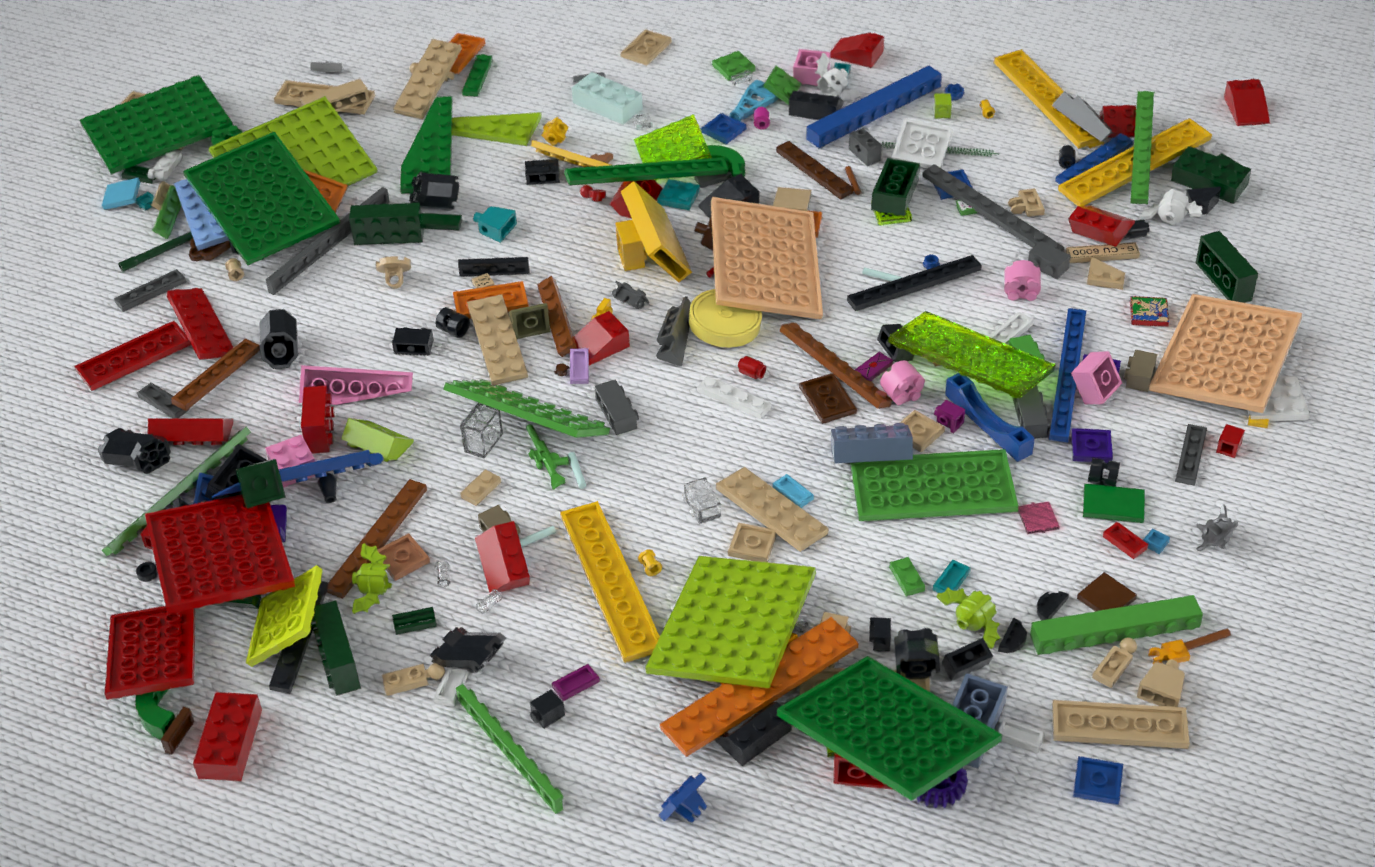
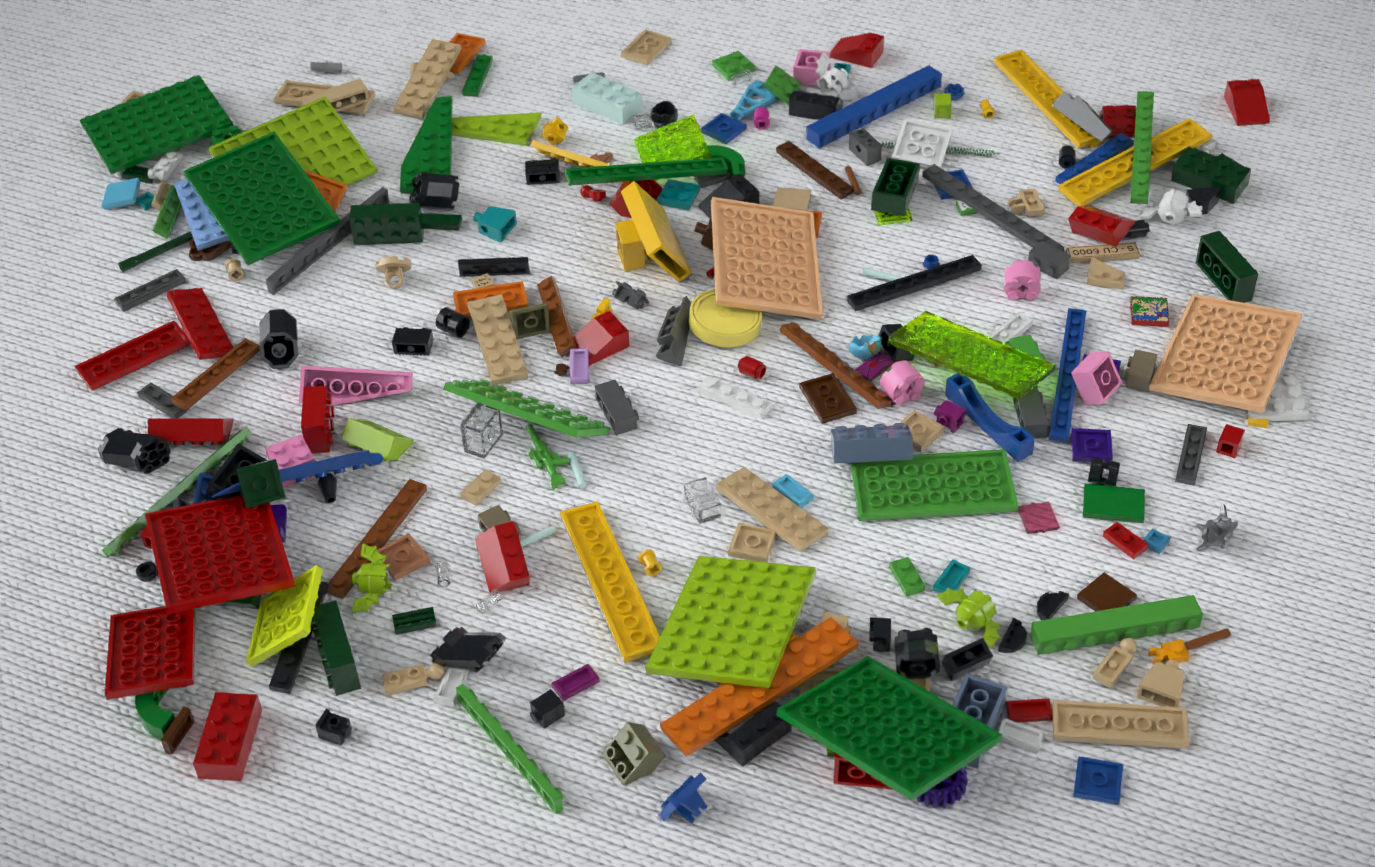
none -> black brick [315,709,352,746]
none -> olive slope [601,722,666,785]
none -> black hair [650,101,678,132]
none -> medium azure hair [849,335,882,360]
none -> red tile [1005,698,1053,723]

